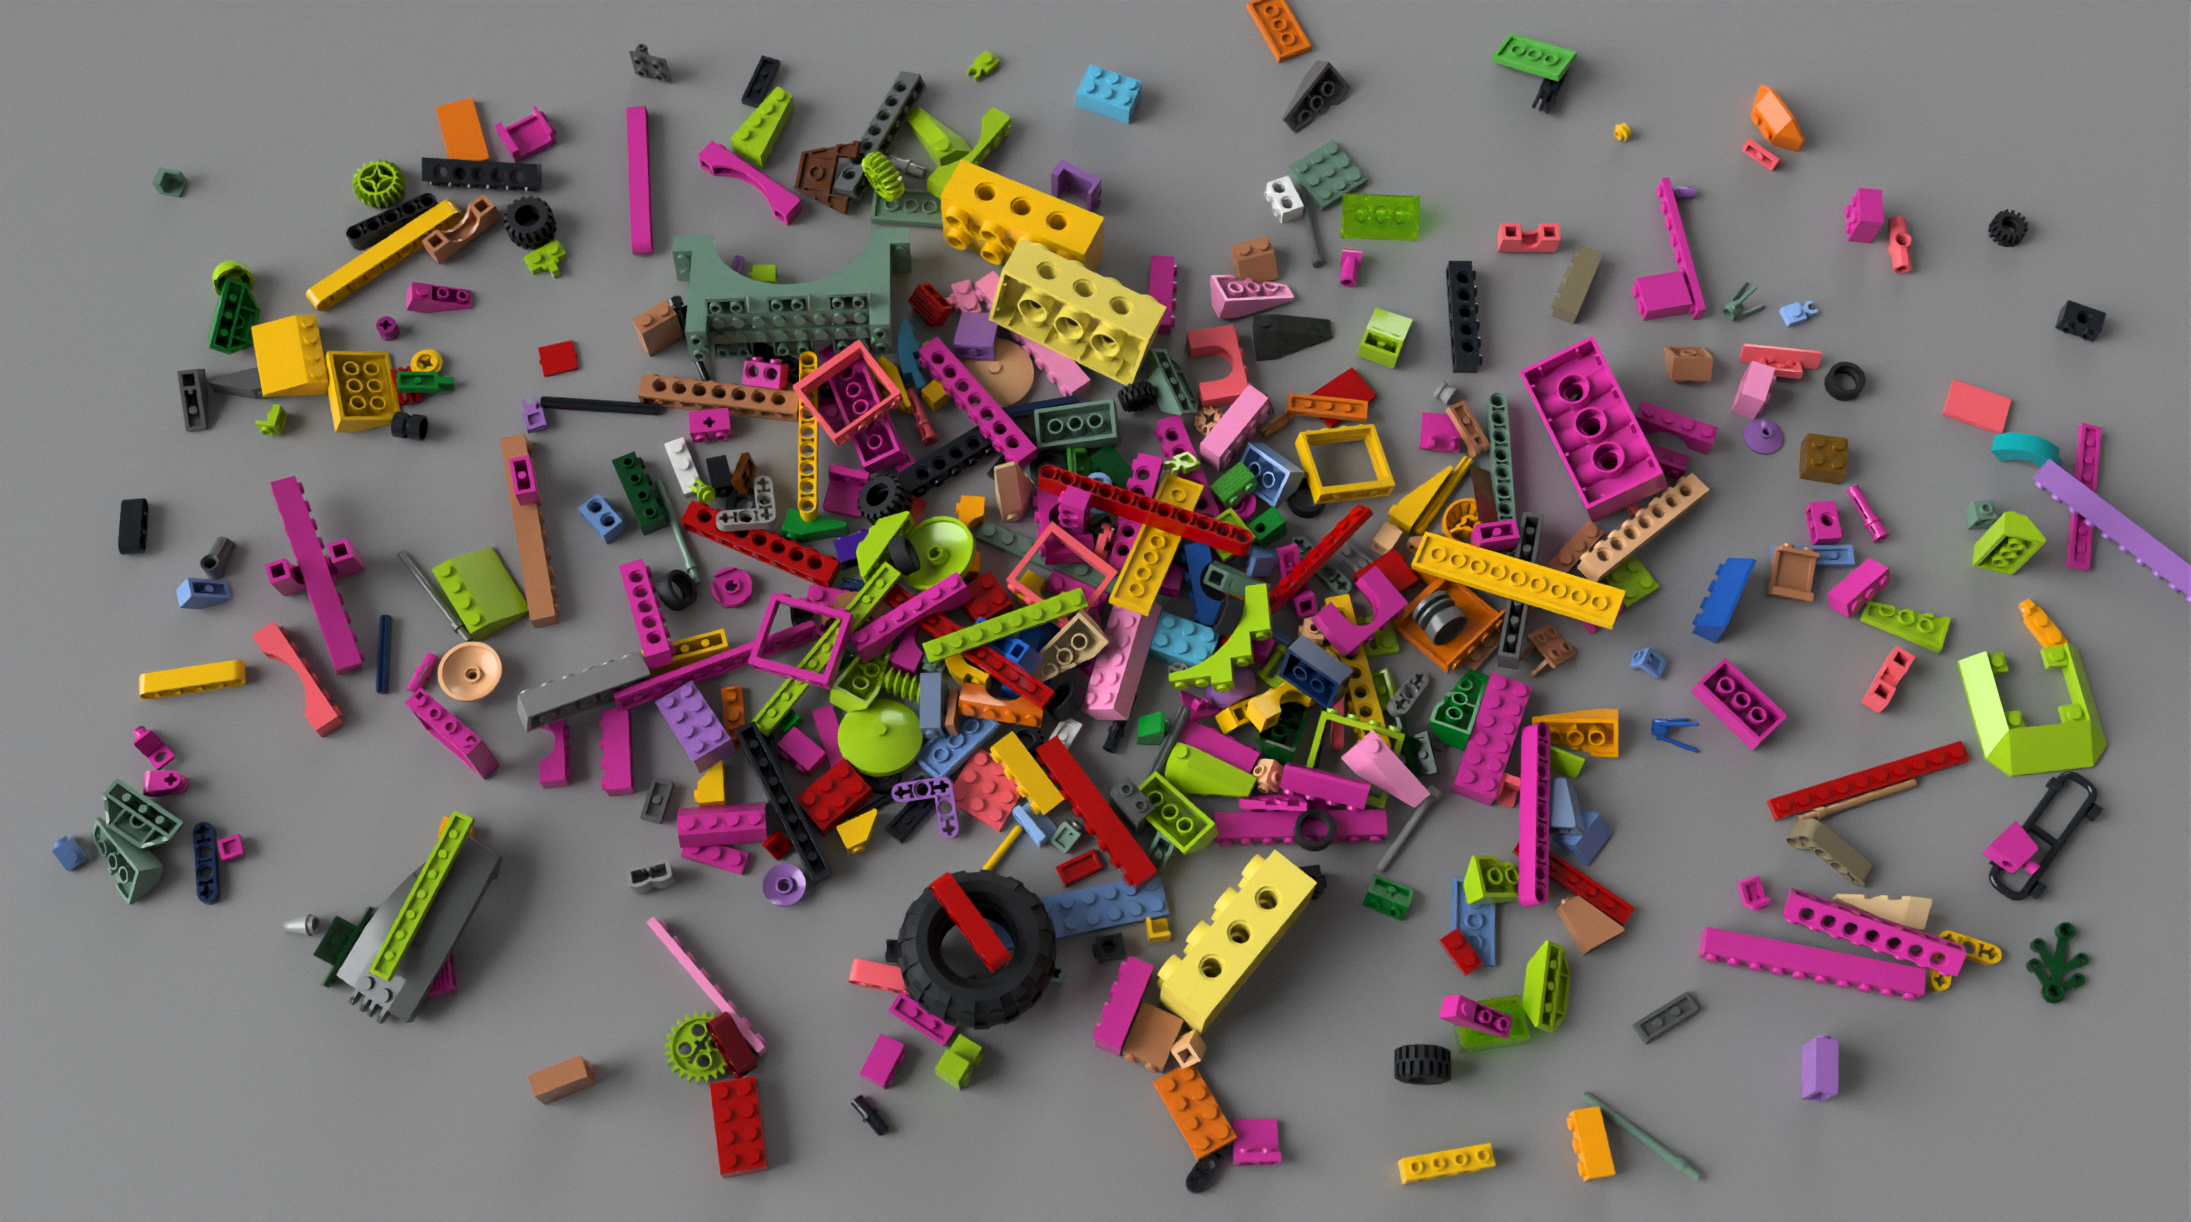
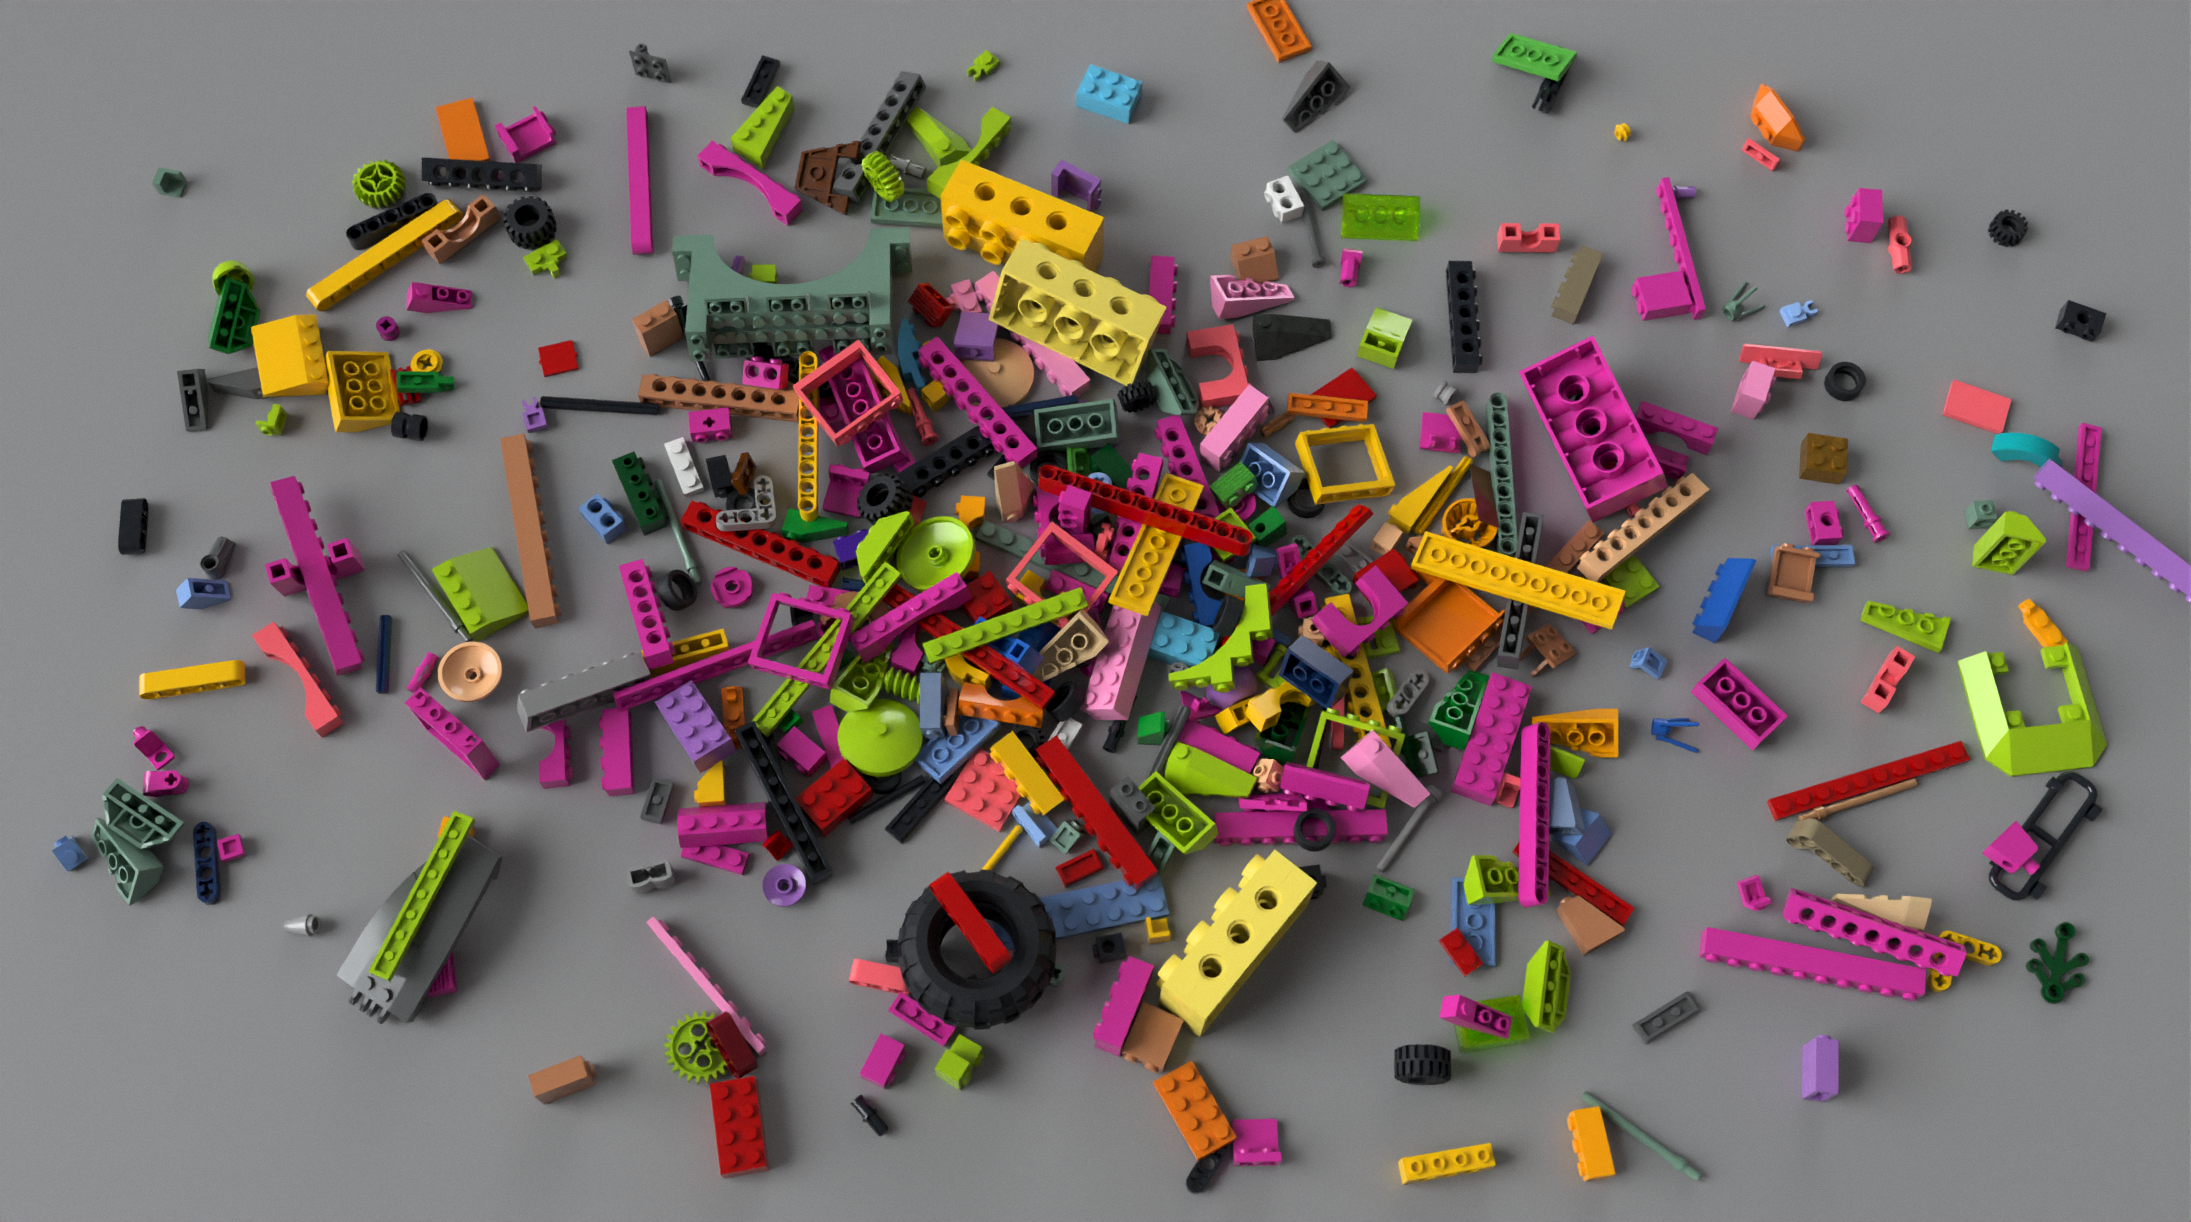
dark green bracket [313,906,374,987] -> none
dark pink brick [508,455,541,506] -> none
lime arm [690,478,715,503] -> none
yellow slope [836,808,879,855] -> none
black tyre [888,534,921,576] -> none
medium lavender beam [891,776,960,839] -> none
lime plate [1163,451,1201,477] -> none
light nougat brick [1171,1029,1207,1069] -> none
dark grey wheel [1412,591,1468,646] -> none
dark pink brick [1471,519,1520,551] -> none
nougat slope [1664,346,1713,383] -> none
medium lavender dish [1743,418,1783,455] -> none
dark pink brick [1827,558,1890,618] -> none

